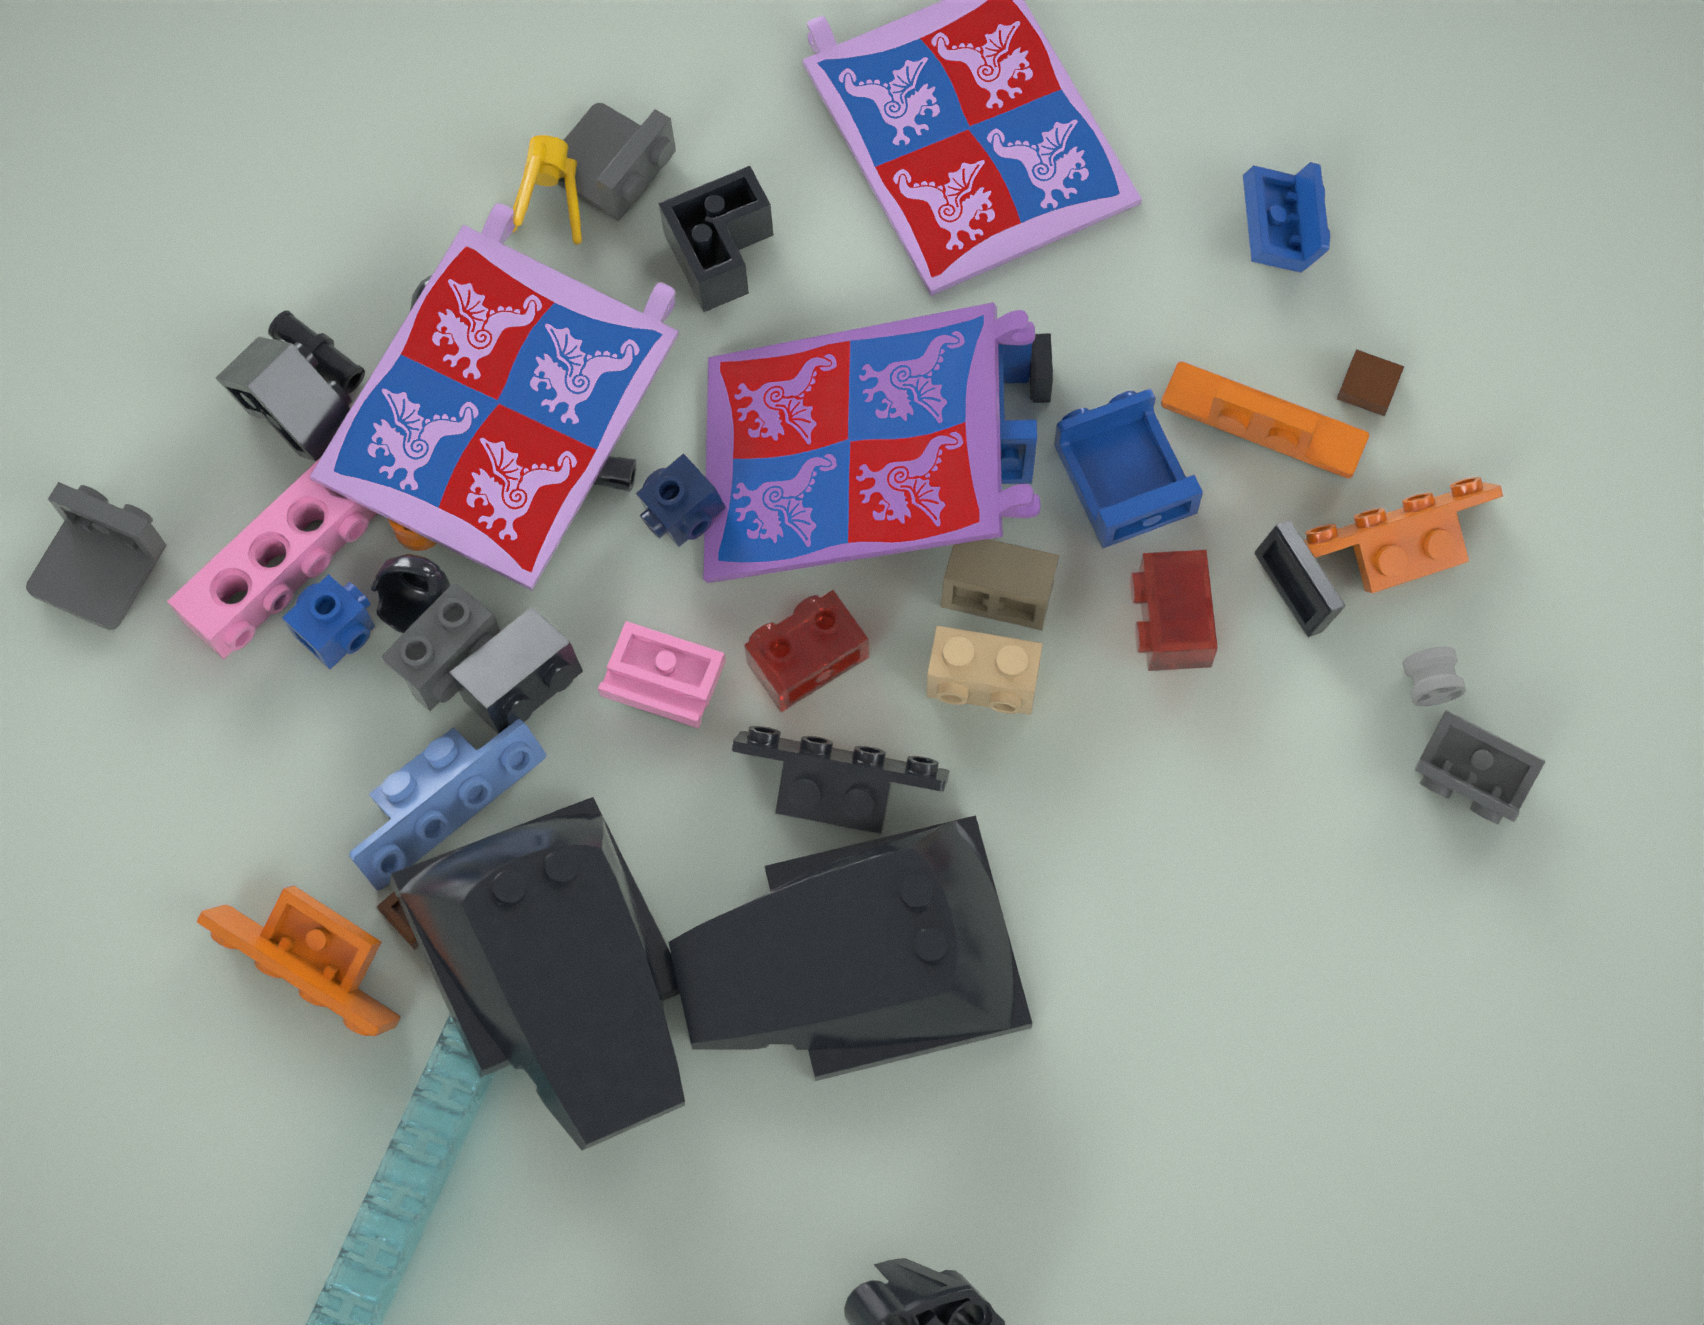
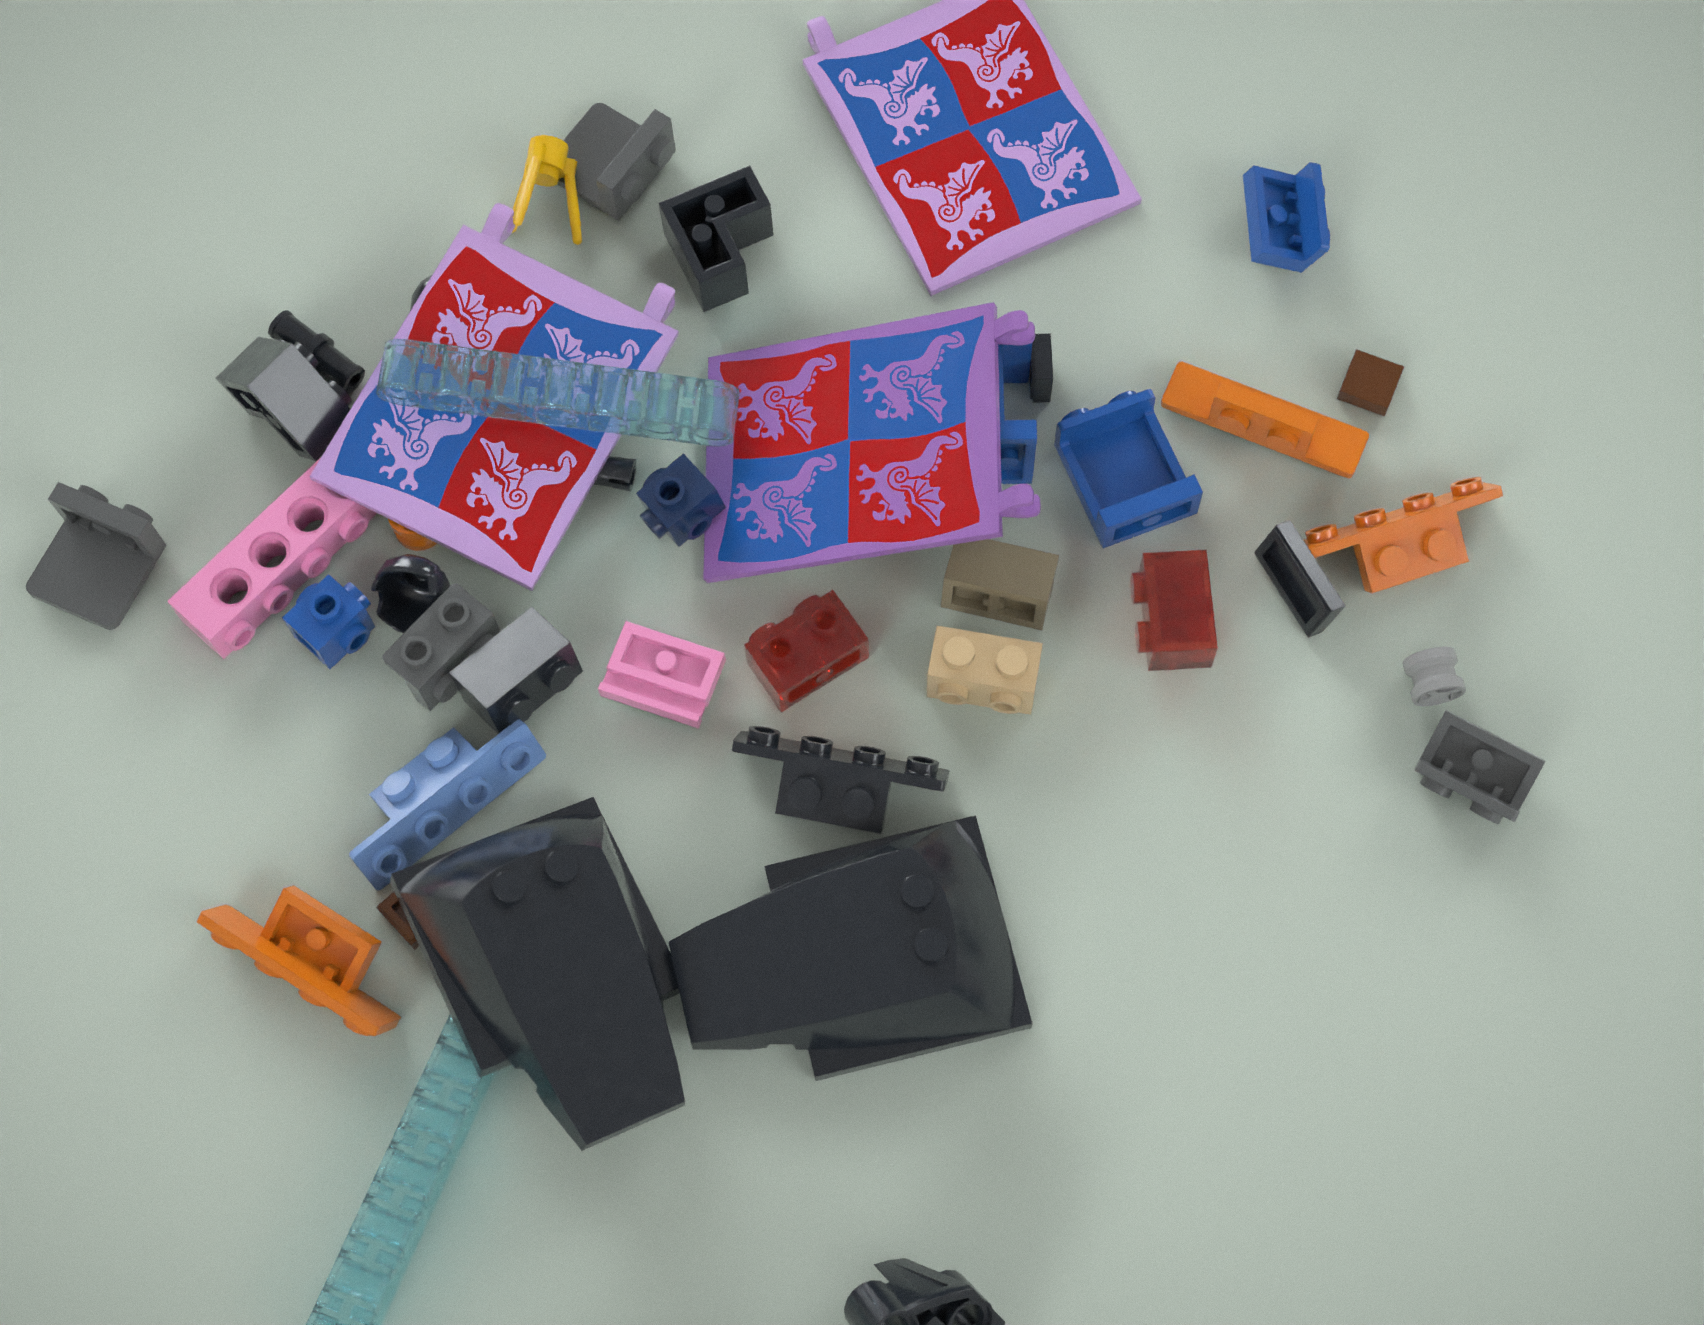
none -> clear light blue beam [376,339,740,447]

